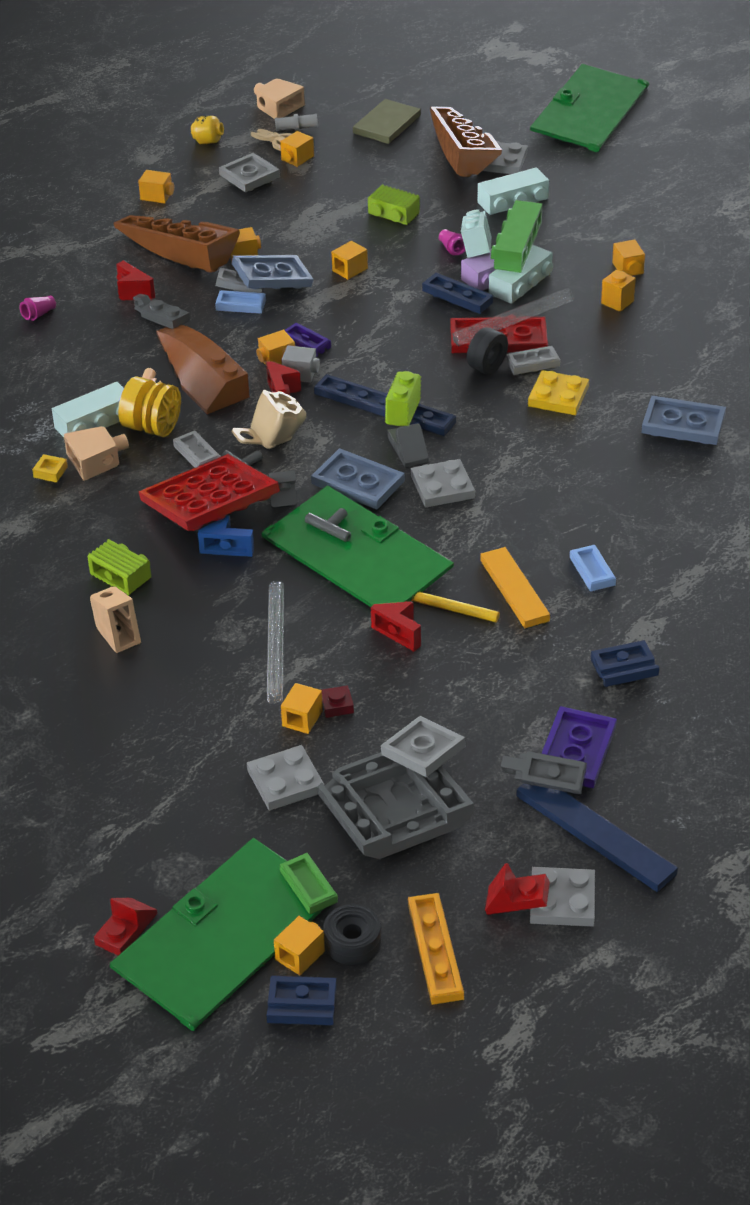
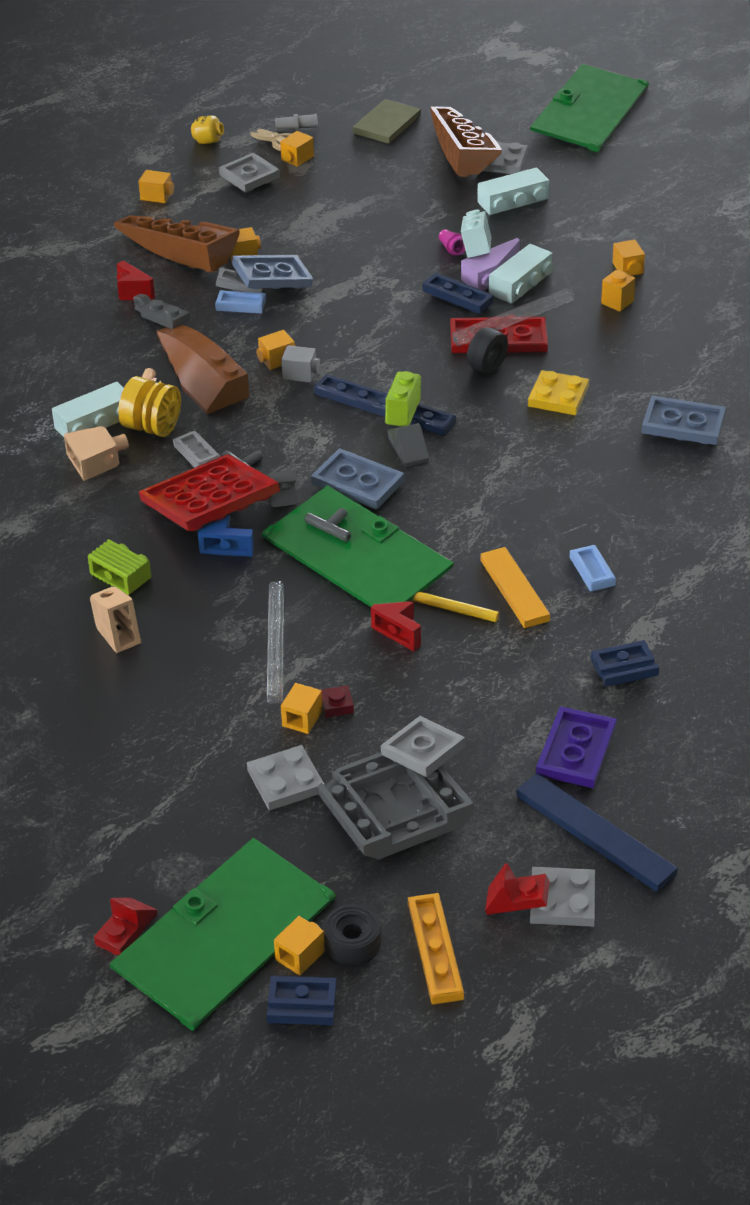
dark pink cone [20,295,56,321] -> none
yellow plate [32,454,68,482] -> none
tan piece [232,390,306,449] -> none
light nougat torso [254,79,305,119] -> none
red slope [266,361,301,395] -> none
bright green tile [280,853,338,914] -> none
dark purple tile [285,323,331,357] -> none
light orange brick [331,241,368,280] -> none
lime brick [368,184,420,225] -> none
light grey plate [411,459,475,508] -> none
bright green brick [491,200,542,273] -> none
dark grey hinge [501,751,587,794] -> none
light grey plate [506,346,560,375] -> none

